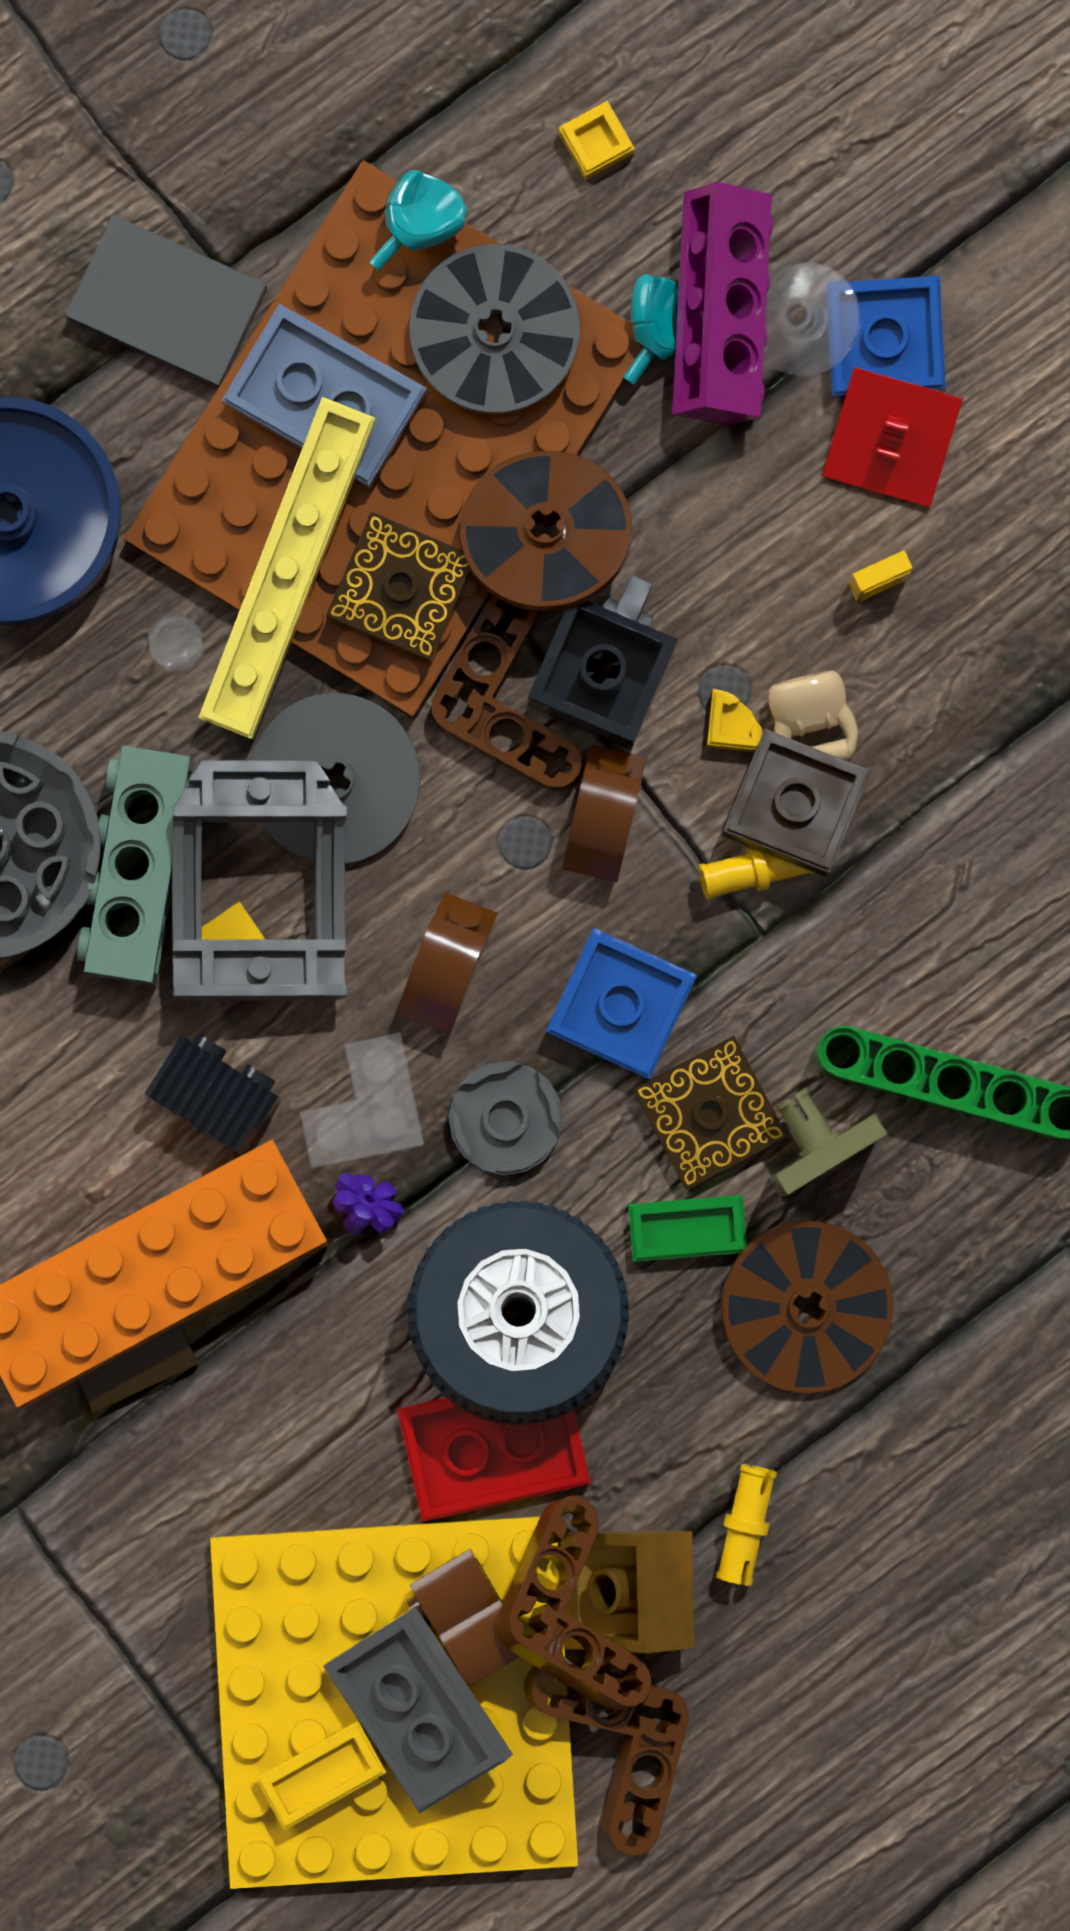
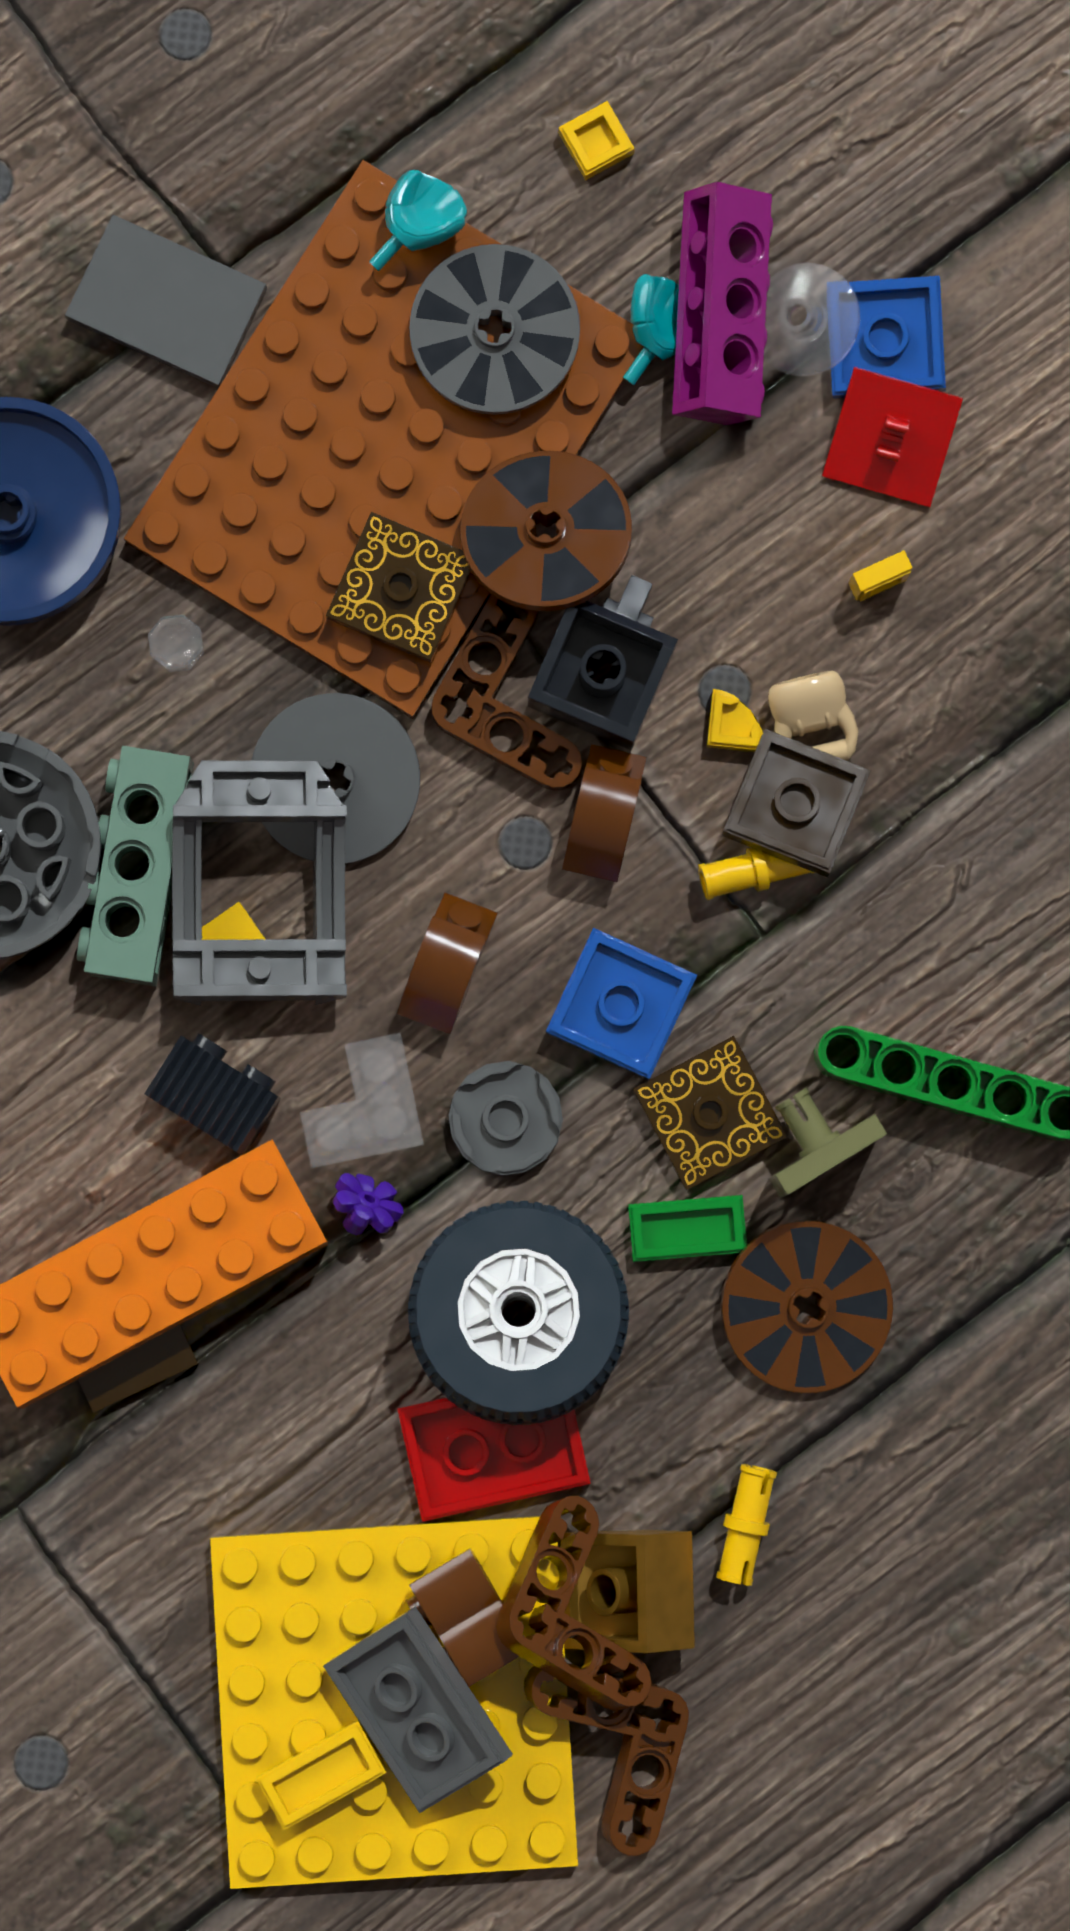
light yellow tile [198,397,377,739] -> none
sand blue tile [222,303,427,489] -> none

